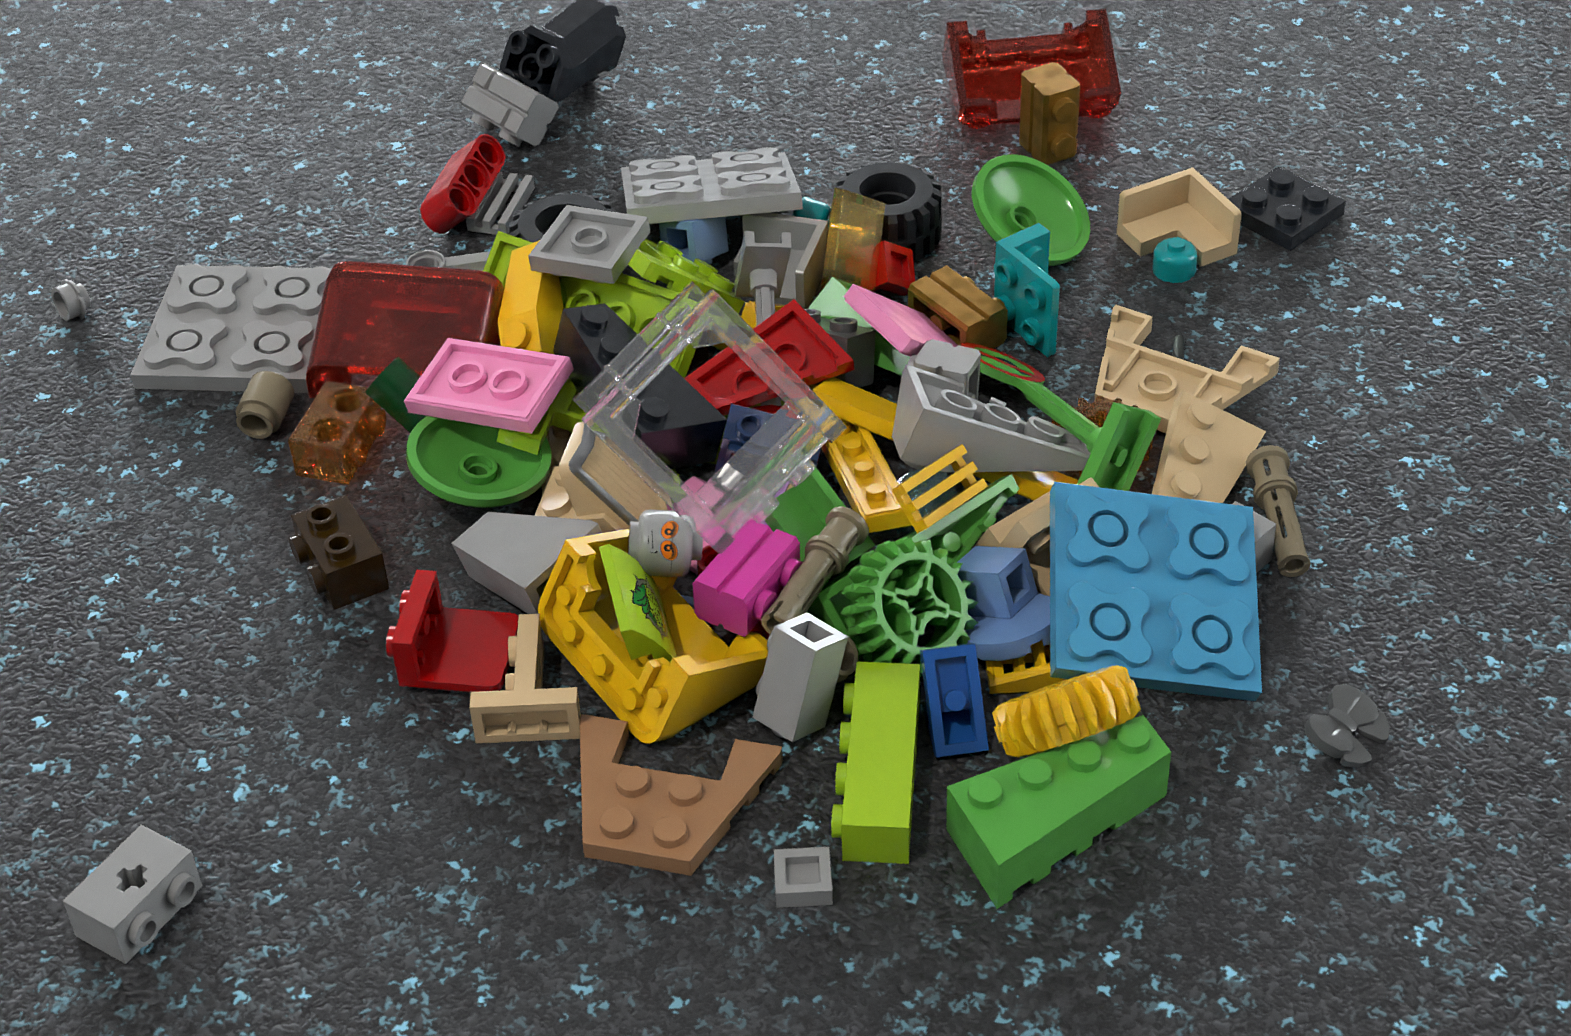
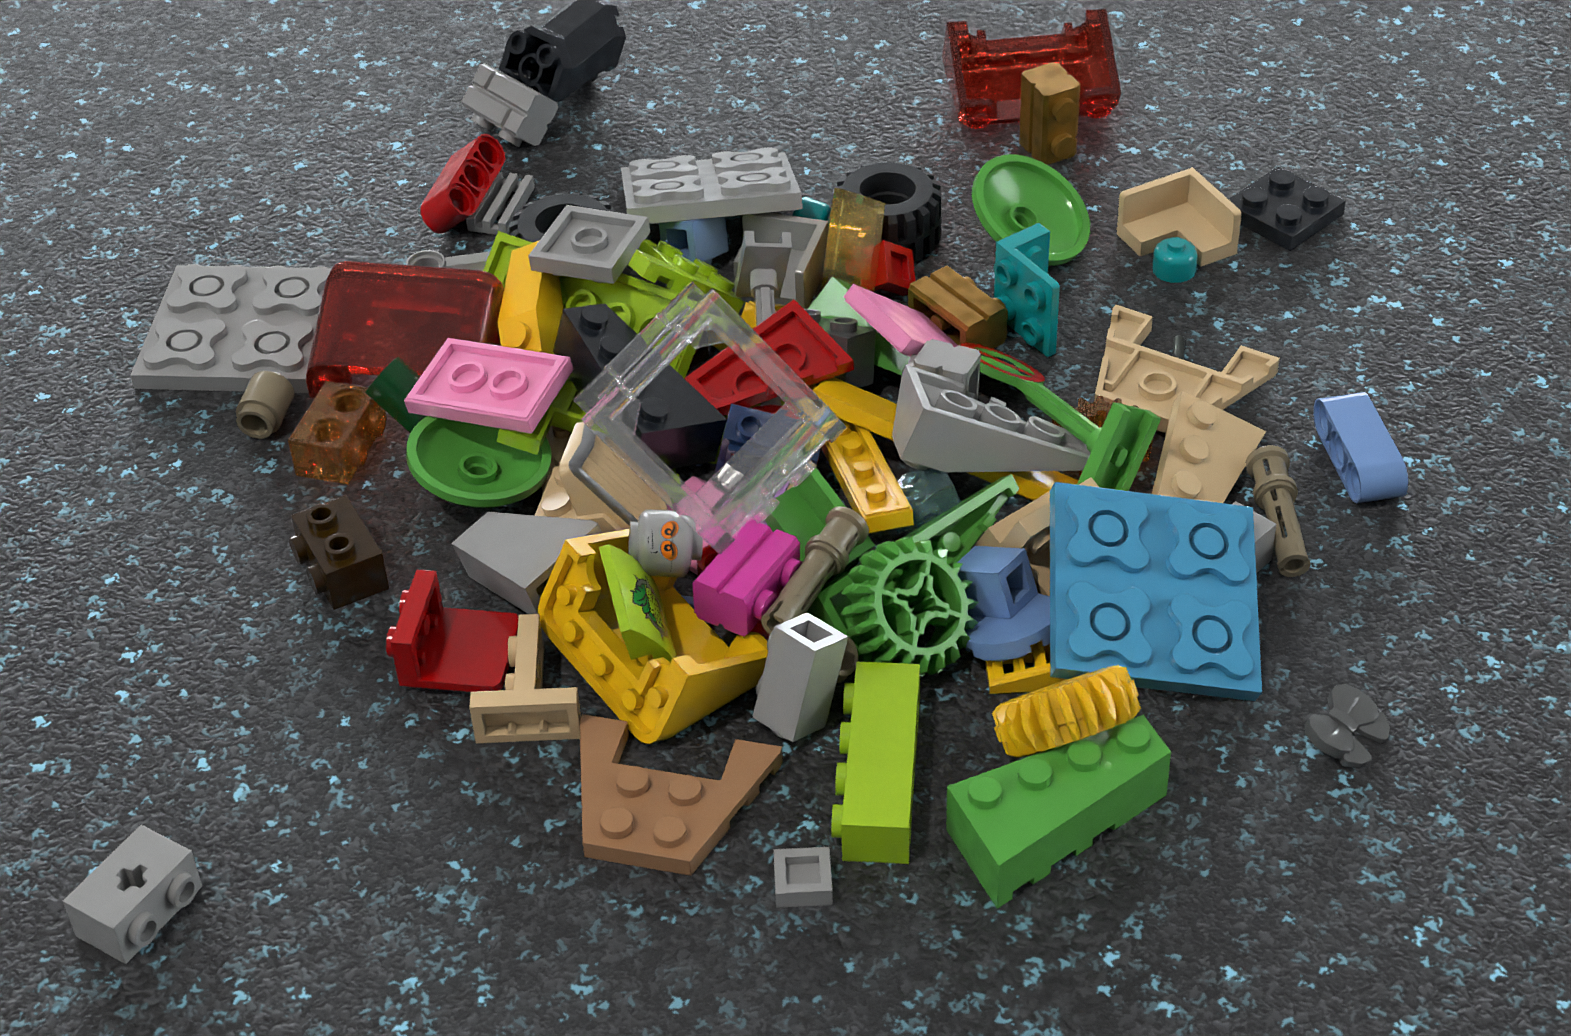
light grey plate [51,279,91,321] -> none
yellow tile [891,444,988,533] -> none
blue slope [920,643,989,757] -> none
none -> medium blue beam [1314,392,1408,503]

